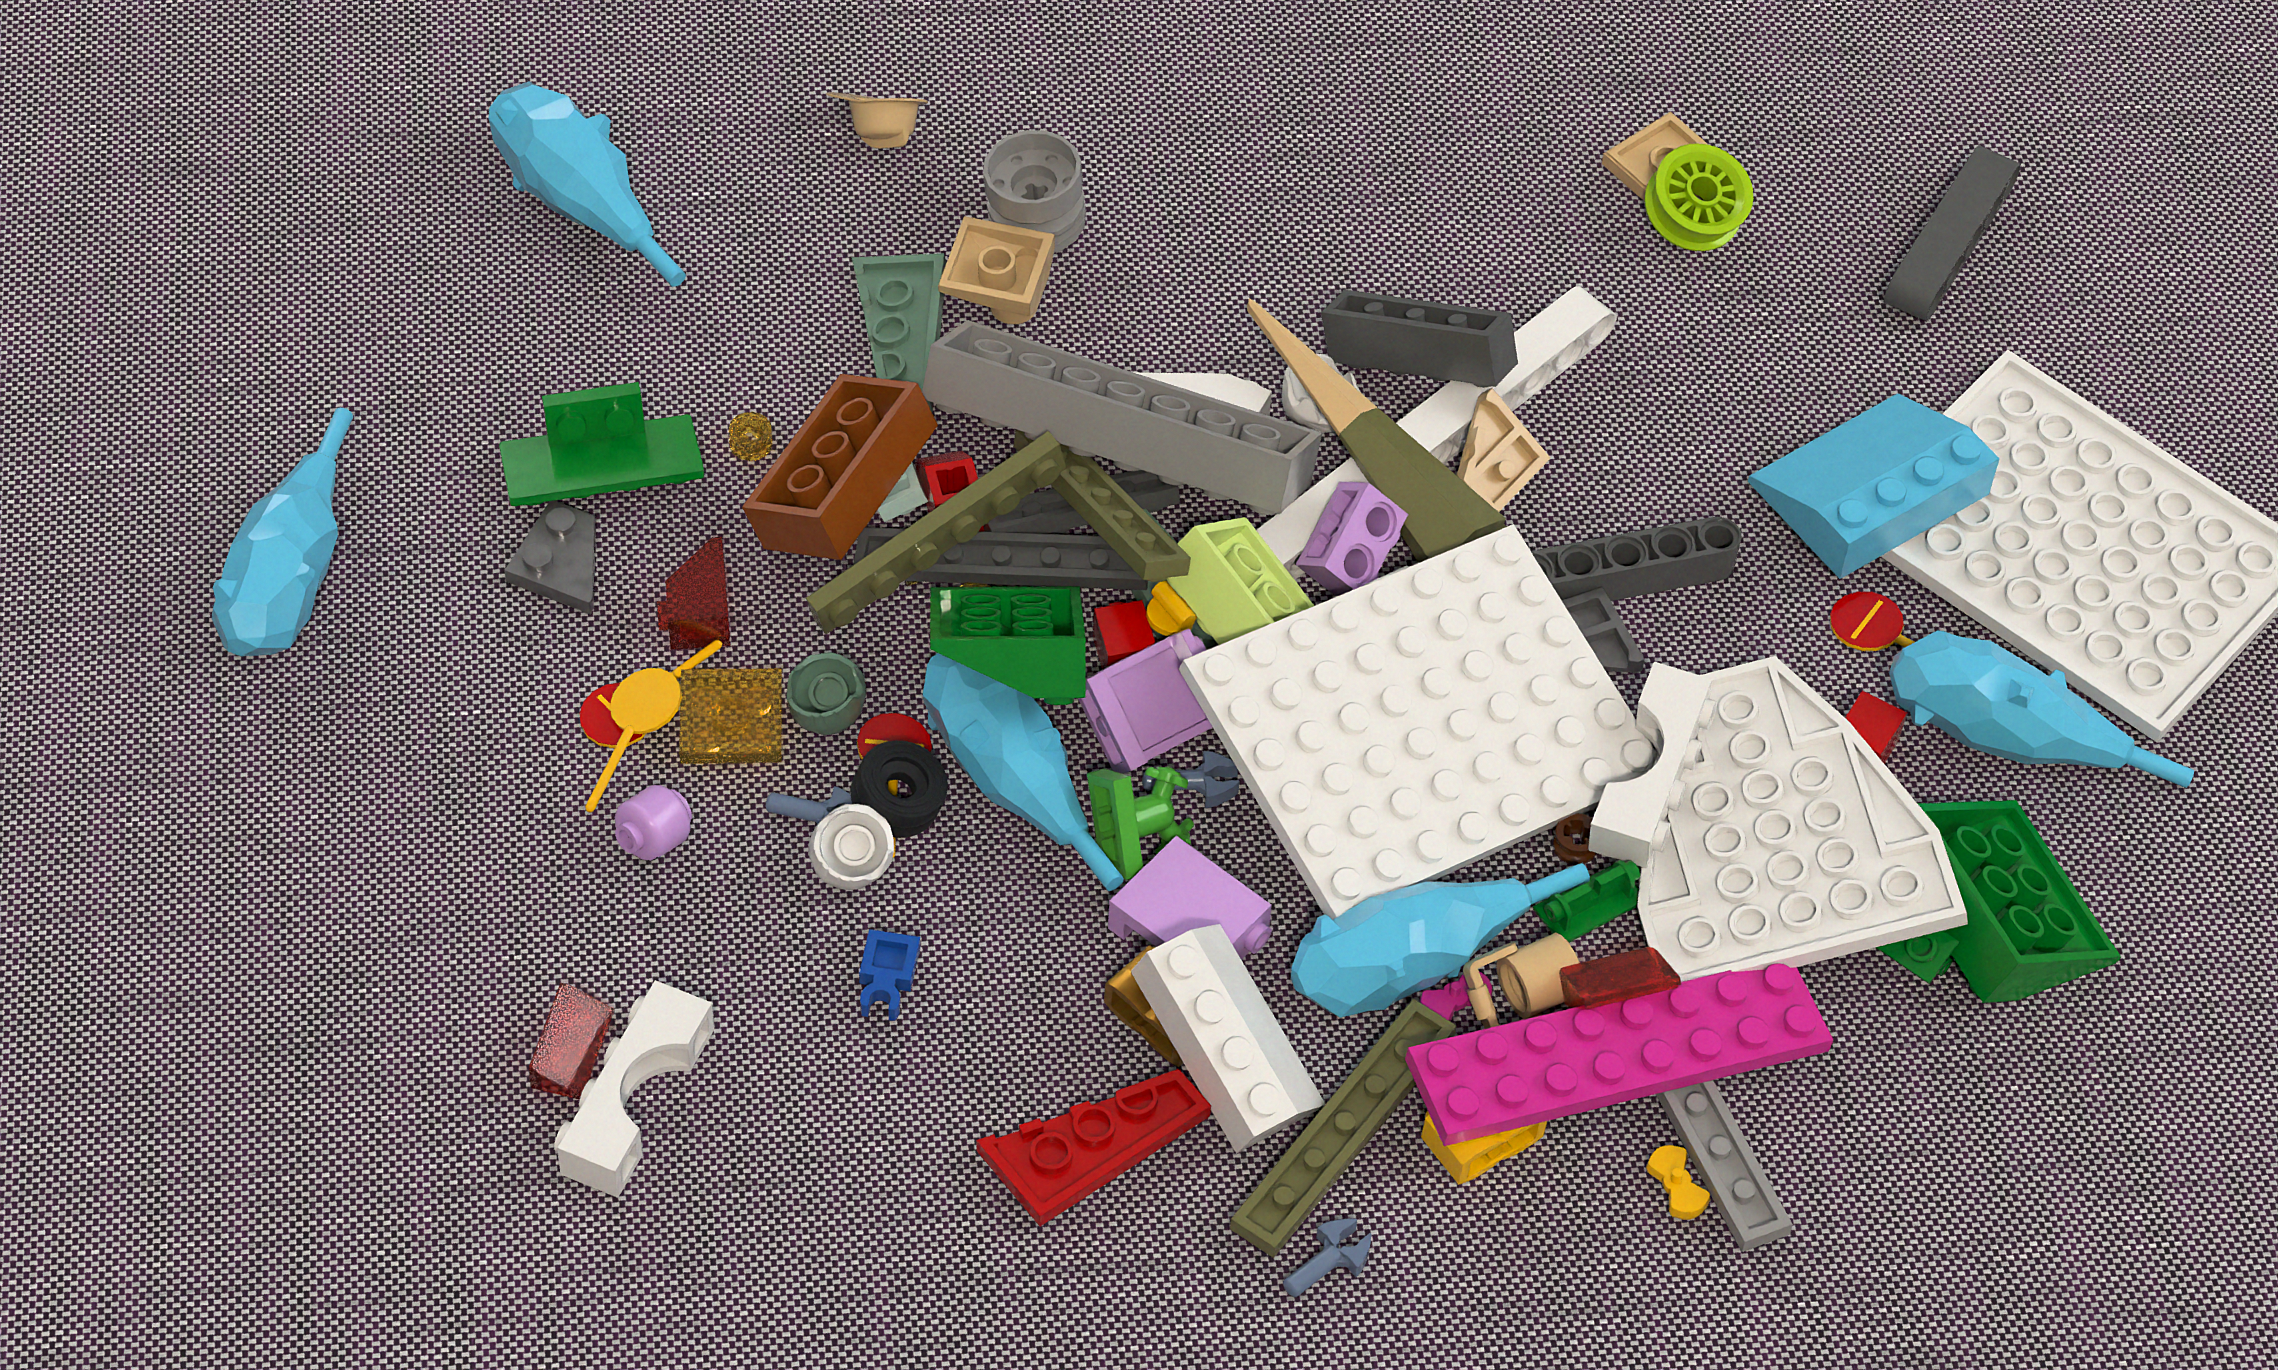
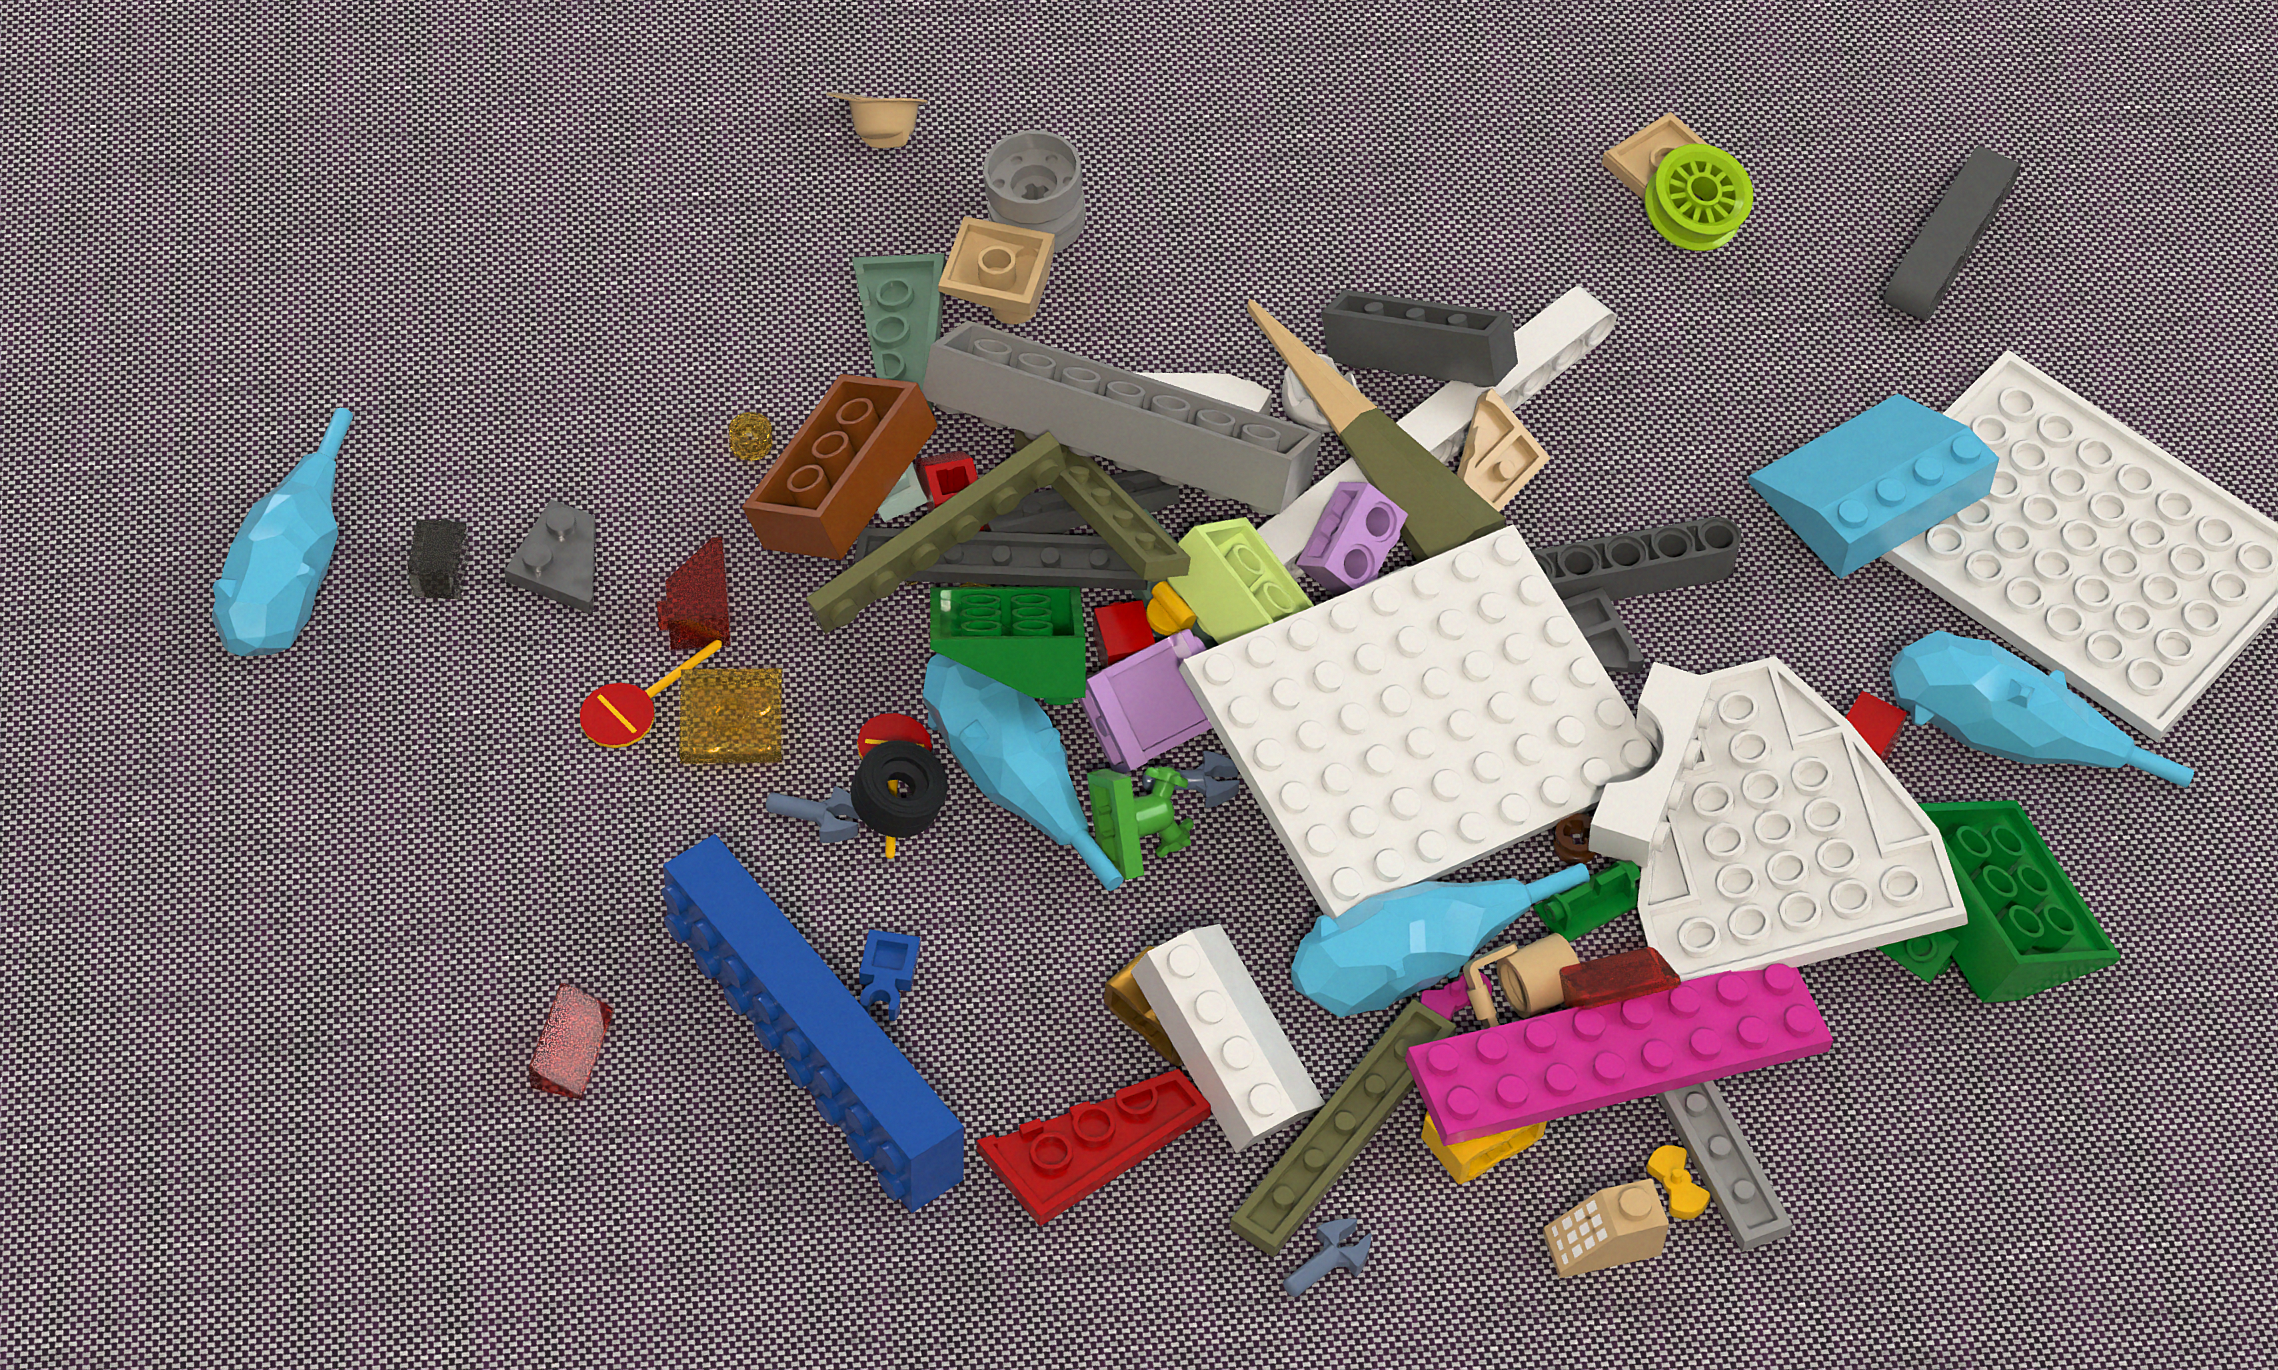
medium azure piece [488,81,686,287] -> none
green bracket [499,382,704,506] -> none
white arch [554,980,714,1198] -> none
yellow piece [585,668,682,812] -> none
lavender head [615,785,692,861] -> none
sand green hair [787,652,866,735] -> none
white hair [808,804,894,890] -> none
lavender panel [1108,836,1272,960] -> none
red piece [1830,591,1915,651] -> none
none -> clear smoke brick [408,519,470,600]
none -> blue brick [661,834,964,1214]
none -> tan slope [1543,1178,1669,1279]

